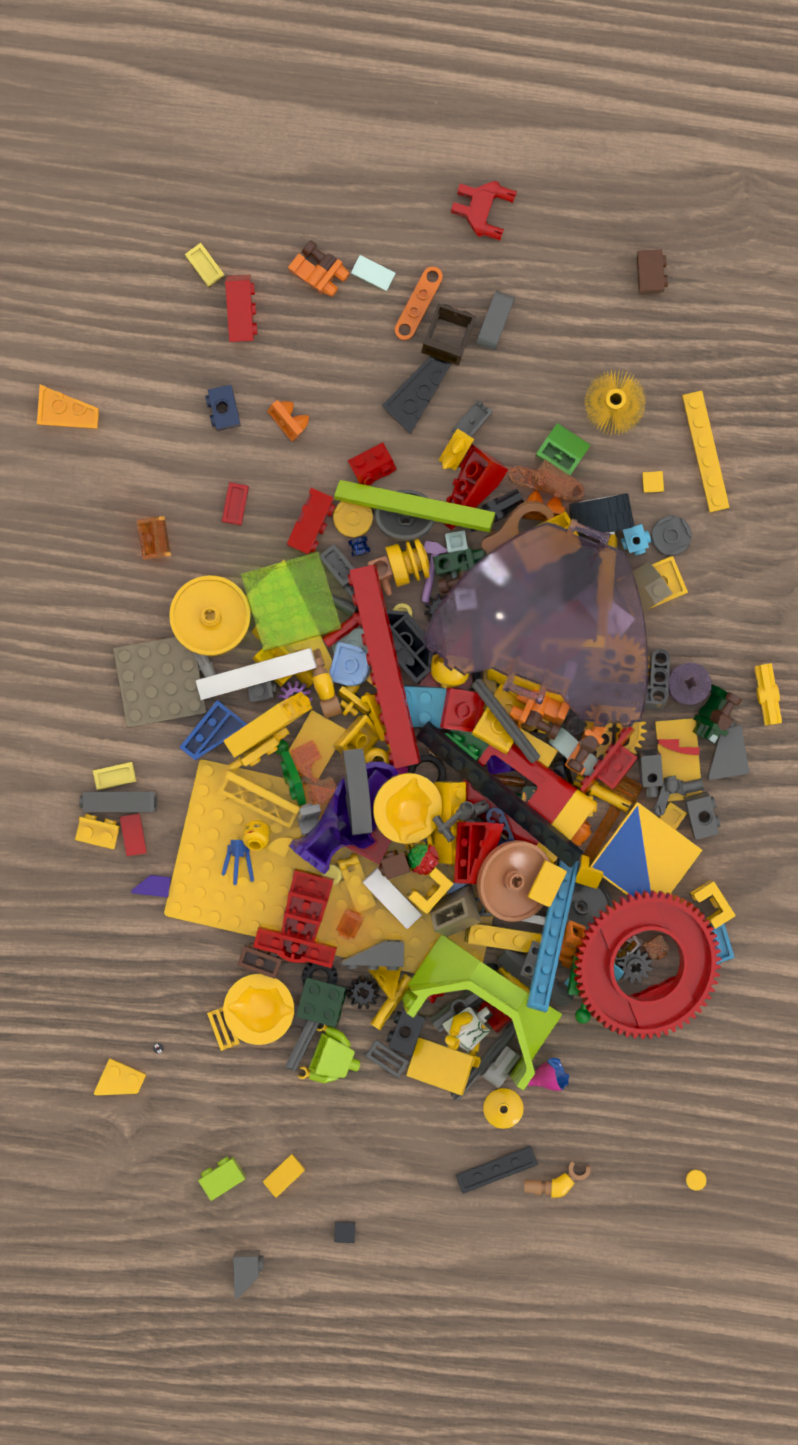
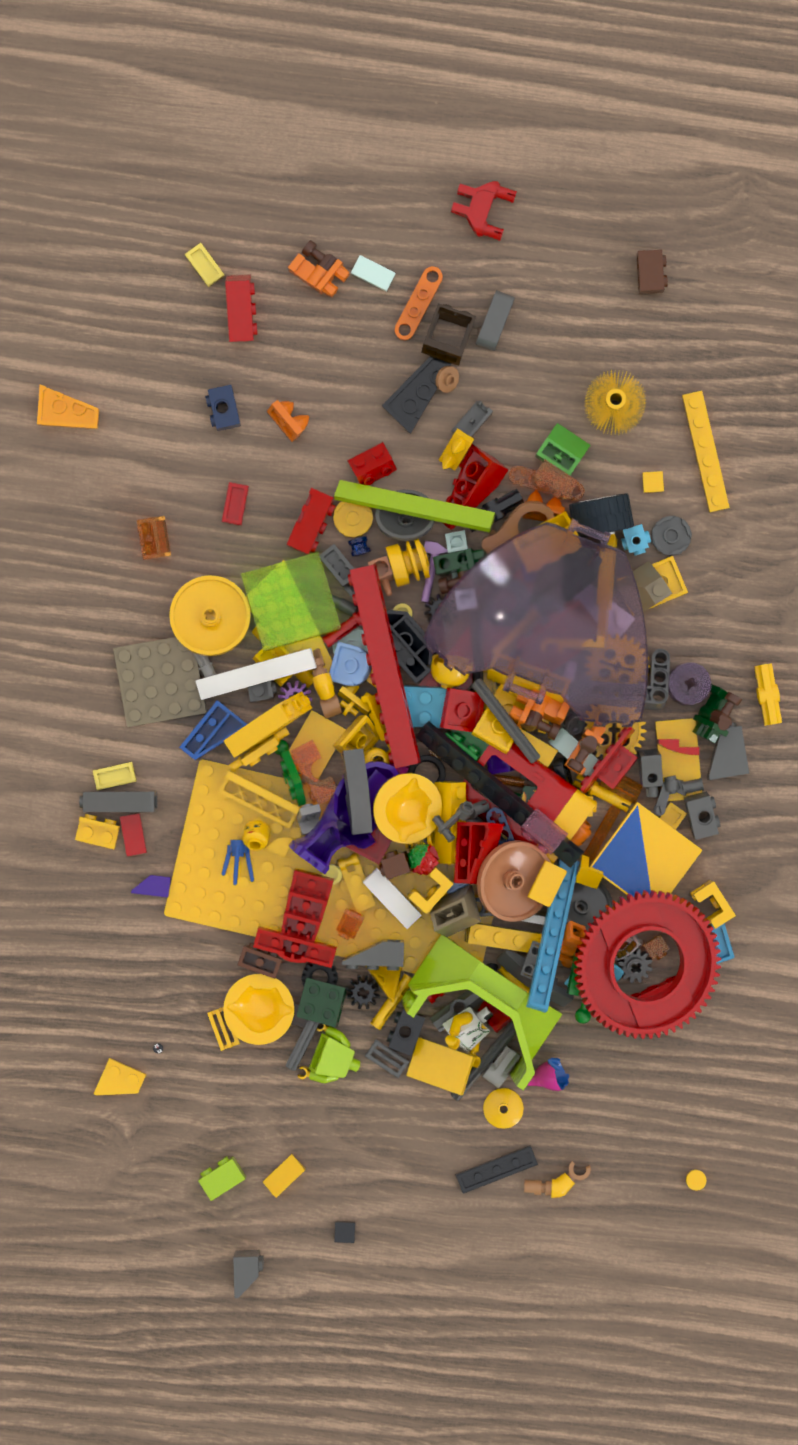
none -> medium nougat piece [436,366,459,393]
none -> clear pink bracket [520,808,568,855]

